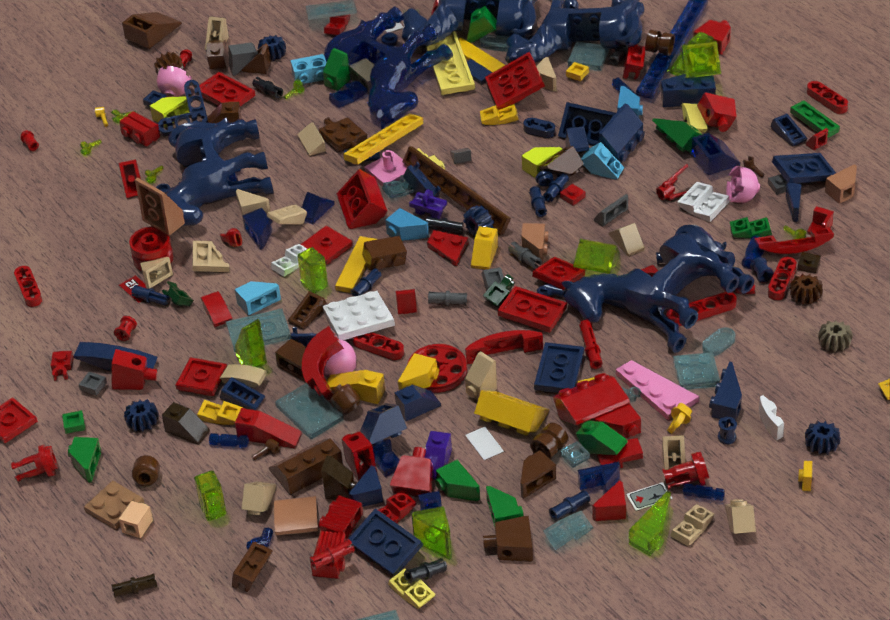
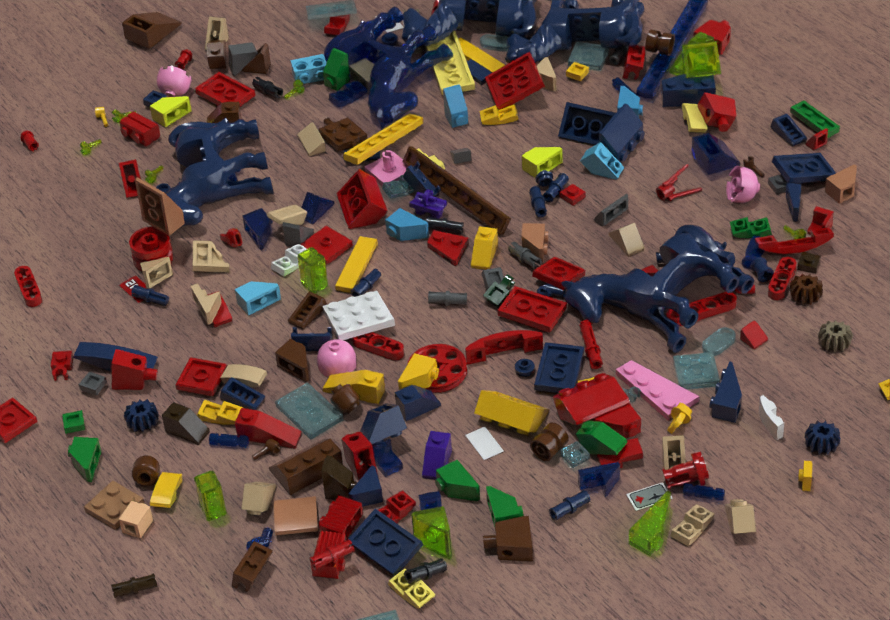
red piece [11,444,58,482] -> none
red bush [113,316,137,341] -> none
reddish brown gear [154,51,184,75] -> none
dark blue beam [158,80,208,136] -> none
dark green plate [162,281,194,307] -> none
clear light blue tile [226,309,291,352] -> none
clear neon green slope [235,319,267,368] -> none
tan slope [236,189,270,221] -> none
dark blue gear [258,35,286,61] -> none
red arch [302,326,344,400] -> none
reddish brown brick [362,236,407,271] -> none
red torso [390,447,433,498] -> none
red slope [396,289,417,314] -> none
dark blue gear [463,206,494,237] -> none
tan slope [465,351,497,400] -> none
green slope [467,6,497,43] -> none
reddish brown slope [520,450,556,499] -> none
dark blue beam [523,118,555,138] -> none
slope [539,146,584,176] -> none
clear light blue slope [543,511,593,550] -> none
dark blue slope [565,126,589,152] -> none
clear neon green slope [573,239,620,274] -> none
red slope [592,480,626,521] -> none
green slope [652,118,705,153] -> none
white slope [677,182,730,222] -> none
dark blue bush [718,417,737,444] -> none
red beam [807,81,848,114] -> none
none -> yellow slope [150,472,182,508]
none -> tan slope [191,283,222,325]
none -> dark grey slope [283,222,314,247]
none -> dark azure slope [443,84,468,128]
none -> dark blue plate [515,359,535,377]
none -> red slope [740,320,768,349]

